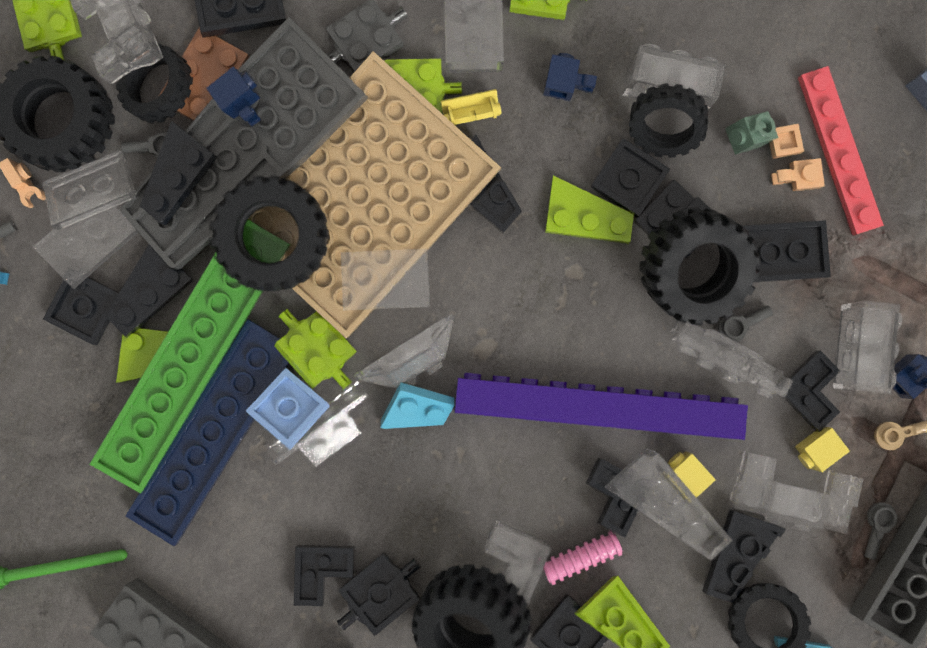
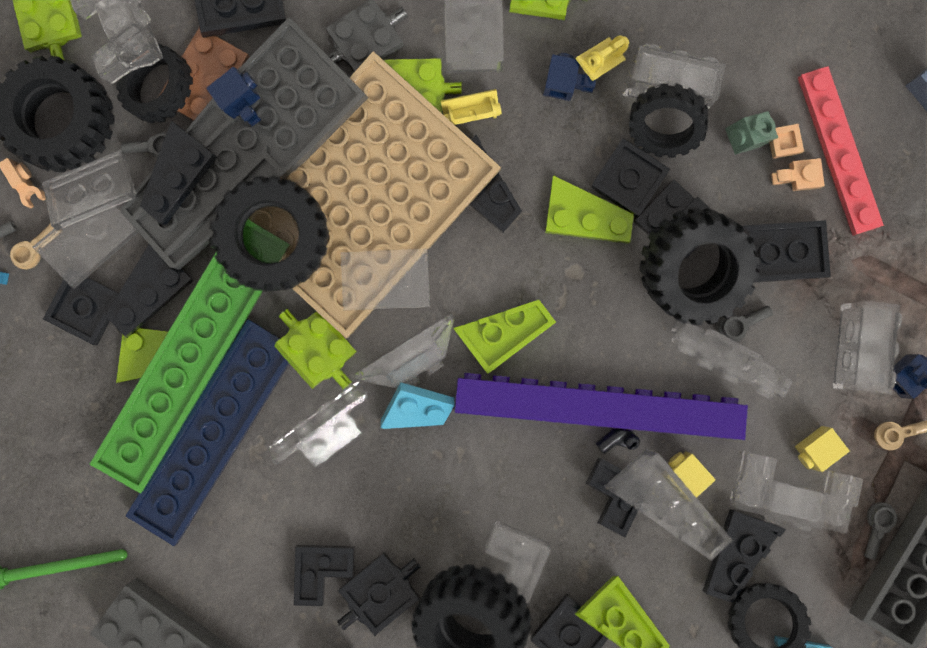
light blue plate [246,368,330,450] -> none
bright pink piece [542,531,623,585] -> none
black plate [776,350,840,432] -> none
none -> tan plate [10,222,61,270]
none -> lime wing [453,300,556,374]
none -> light yellow hinge [575,35,629,81]
none -> black arm [595,428,640,455]

